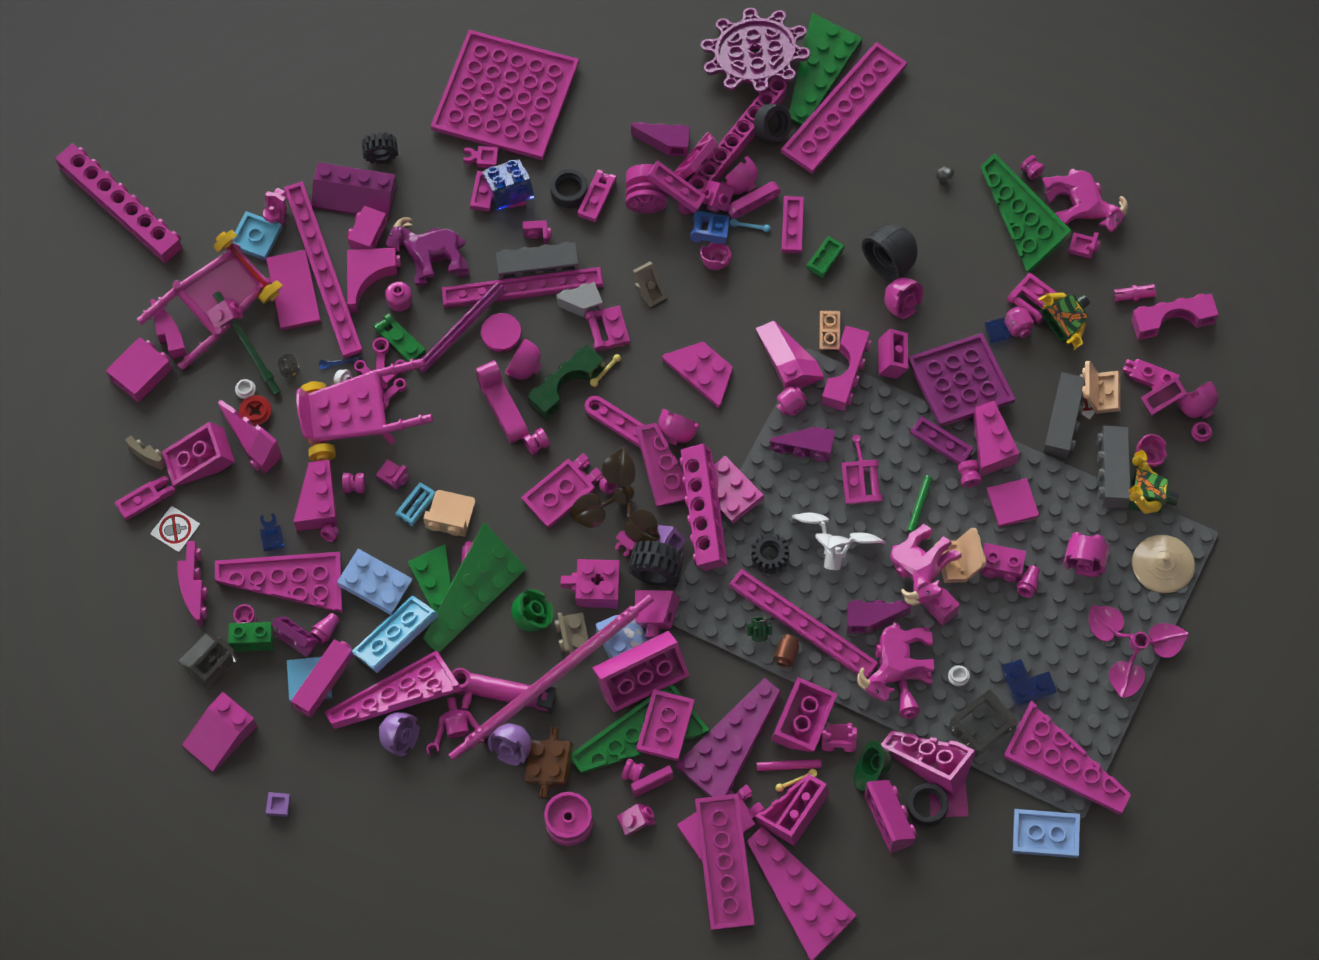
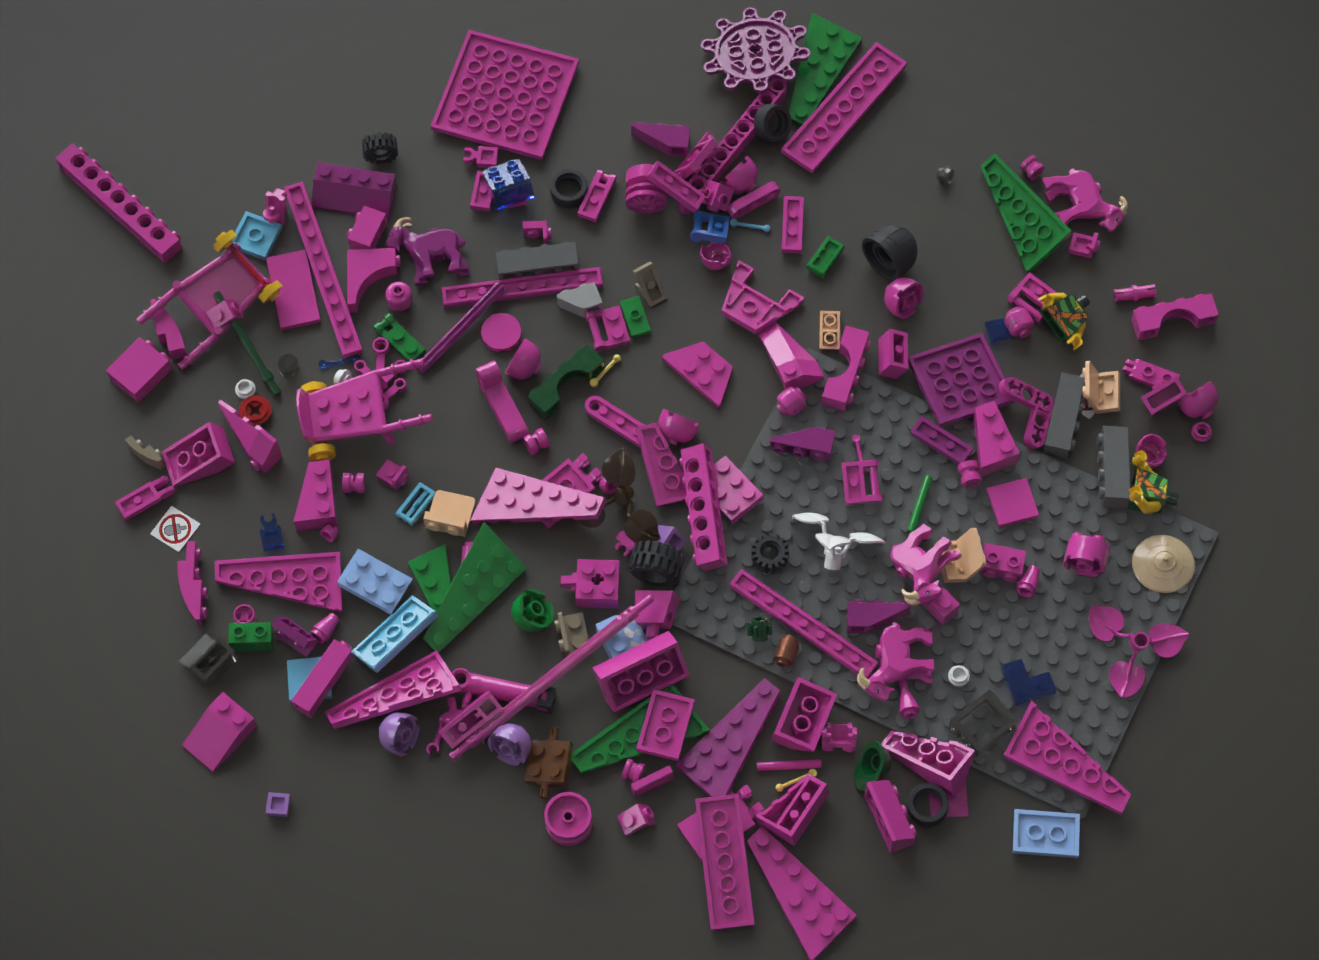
none -> dark pink slope [439,690,503,749]
none -> wing [470,468,606,524]
none -> green plate [620,296,651,339]
none -> dark pink wing [721,260,805,334]
none -> dark pink beam [999,377,1054,449]

